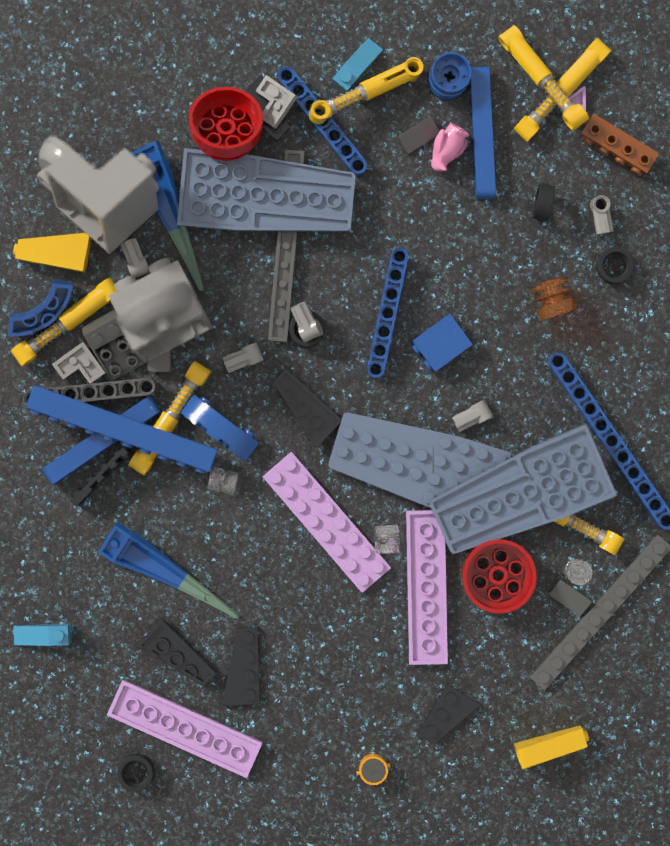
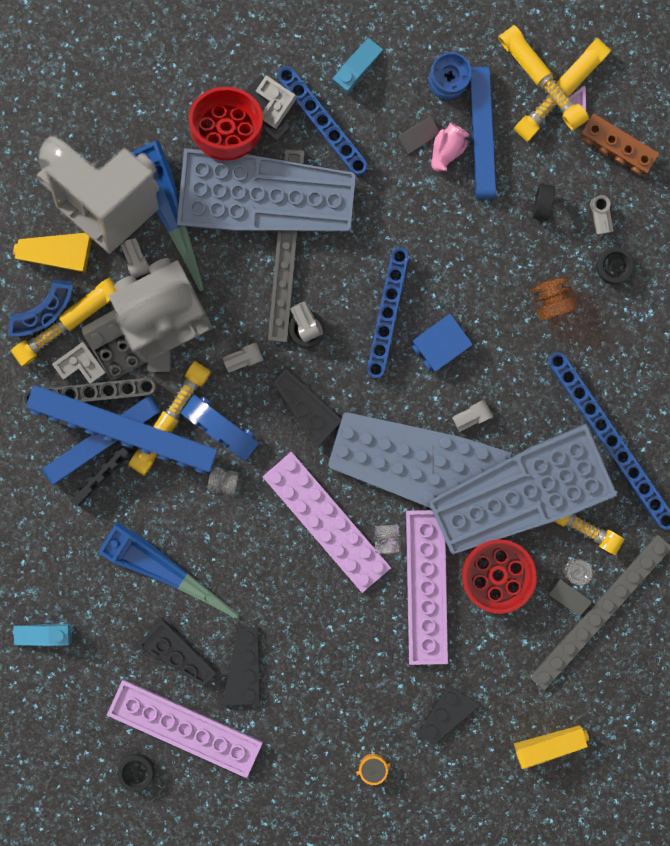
yellow piece [309,57,423,125] -> none

